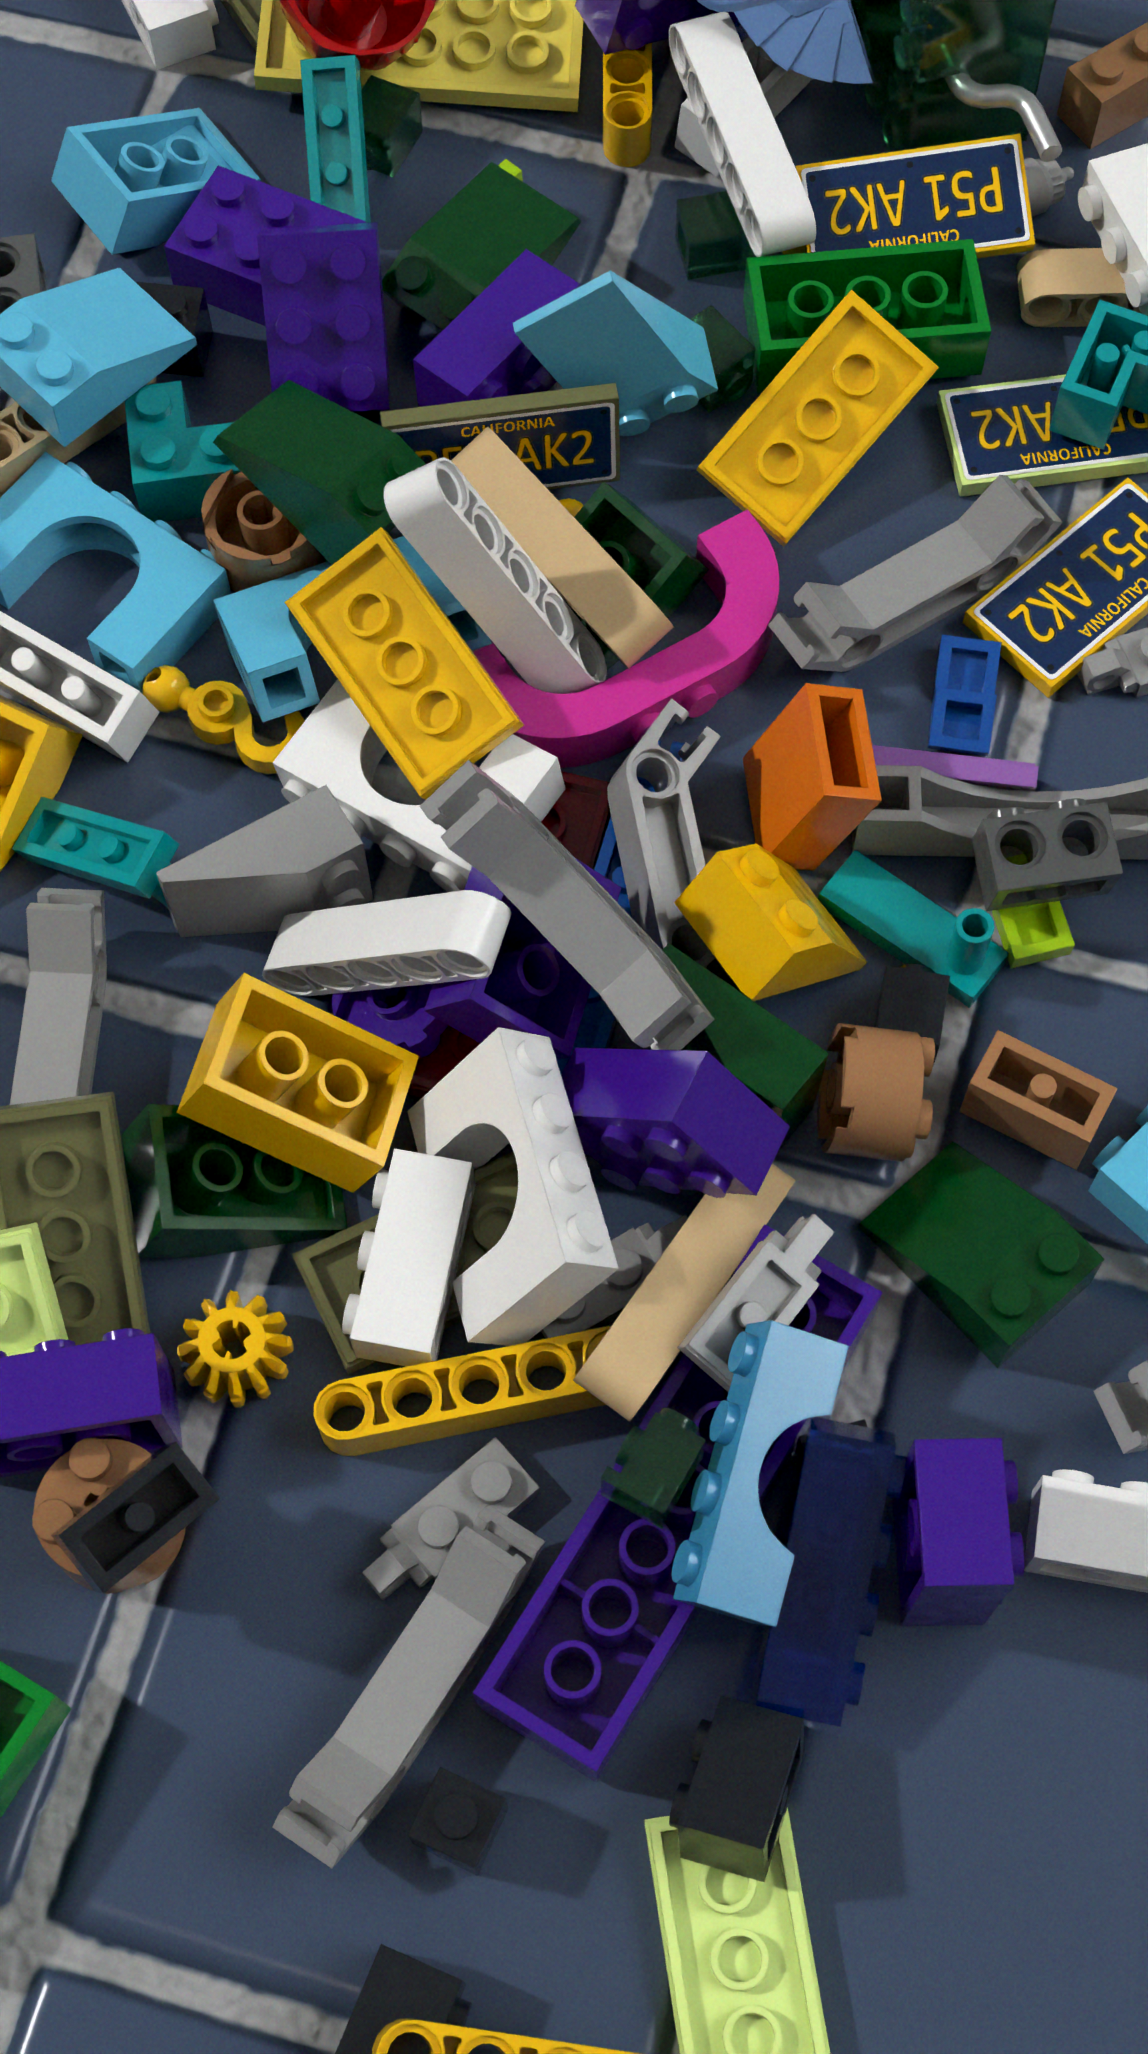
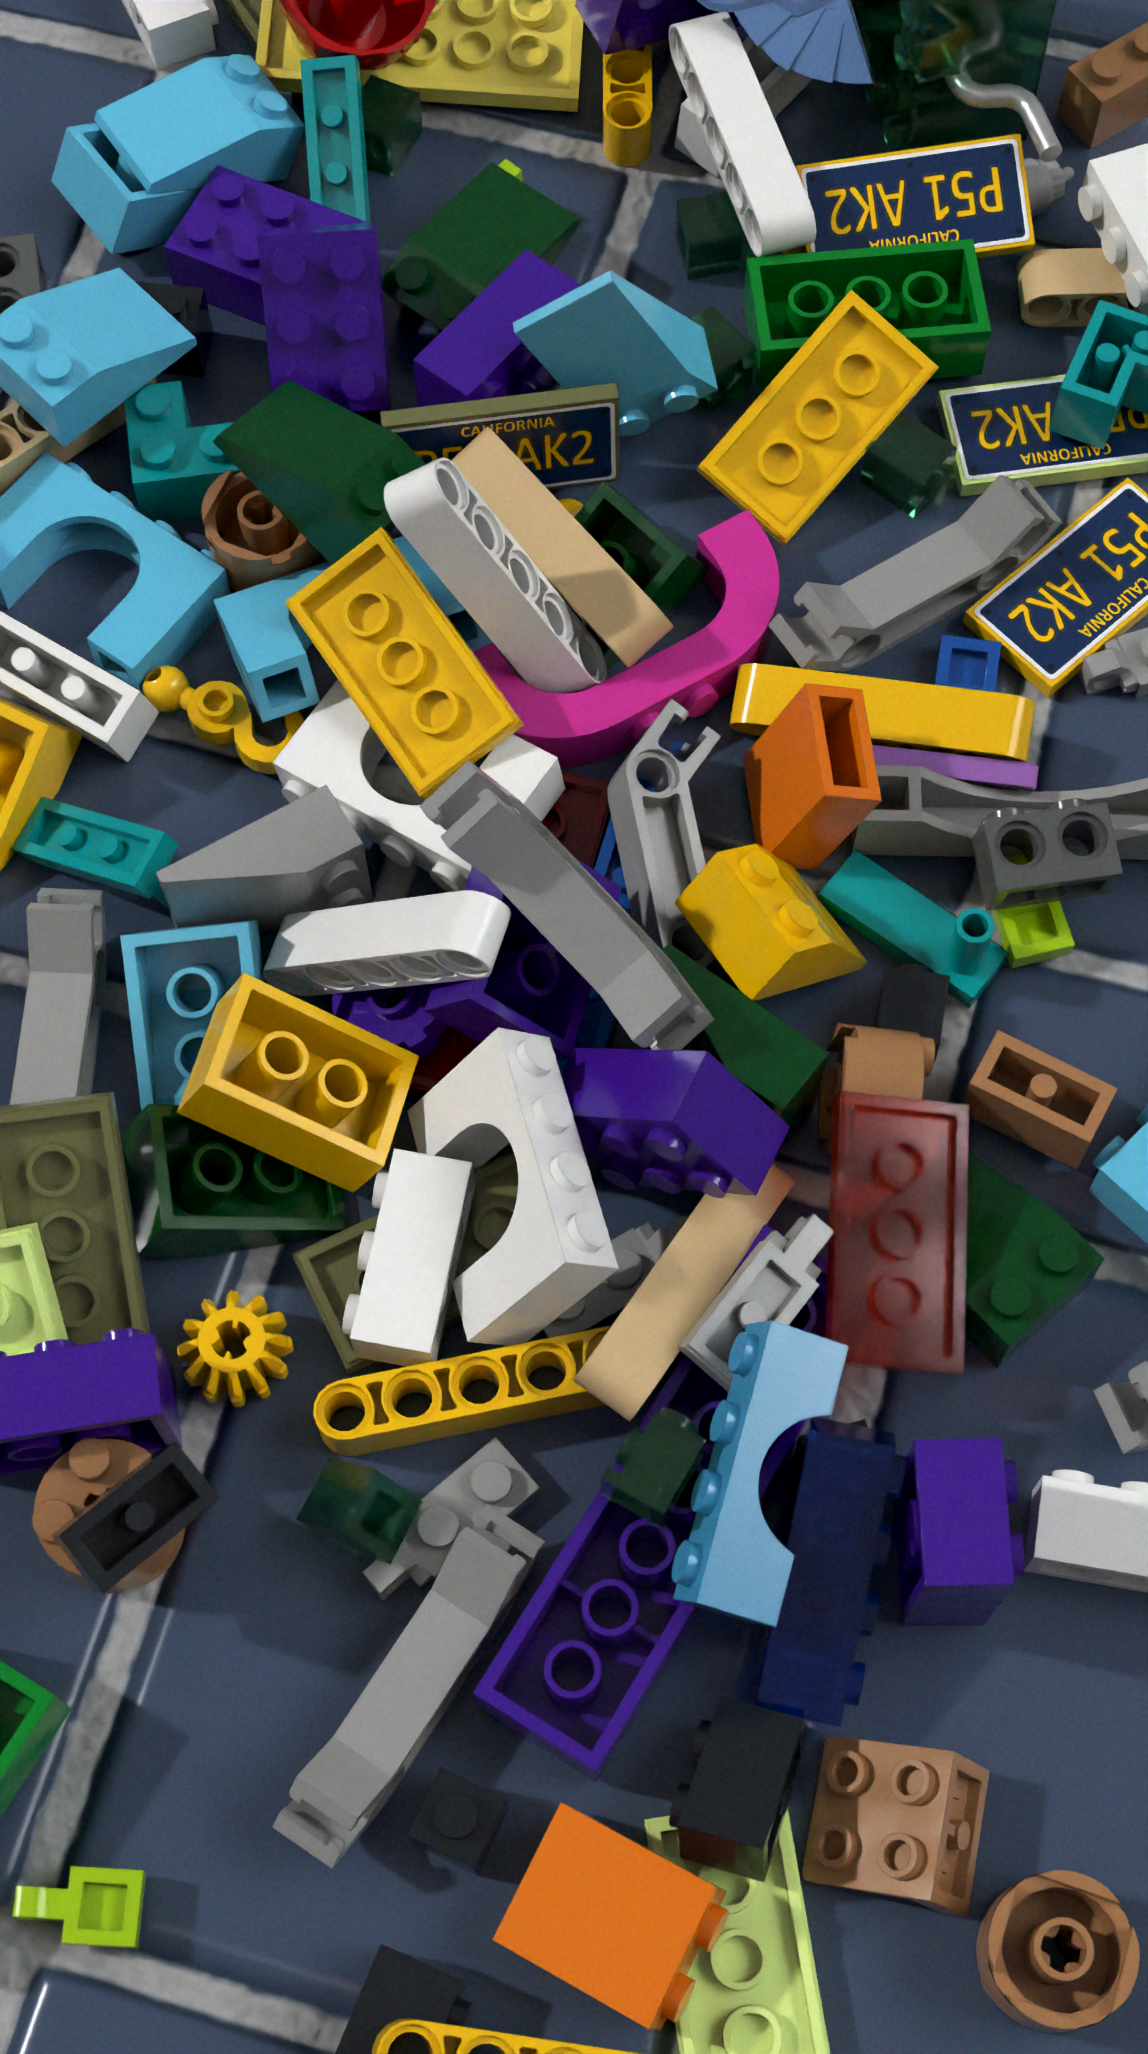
none -> lime plate [12,1866,146,1949]
none -> medium azure slope [94,54,305,193]
none -> medium azure slope [120,919,265,1111]
none -> clear green brick [296,1458,423,1564]
none -> orange brick [492,1802,729,2030]
none -> yellow beam [729,663,1036,762]
none -> medium nougat bracket [802,1736,990,1917]
none -> clear red tile [825,1091,969,1376]
none -> clear green brick [860,411,957,519]
none -> medium nougat brick [976,1870,1140,2033]

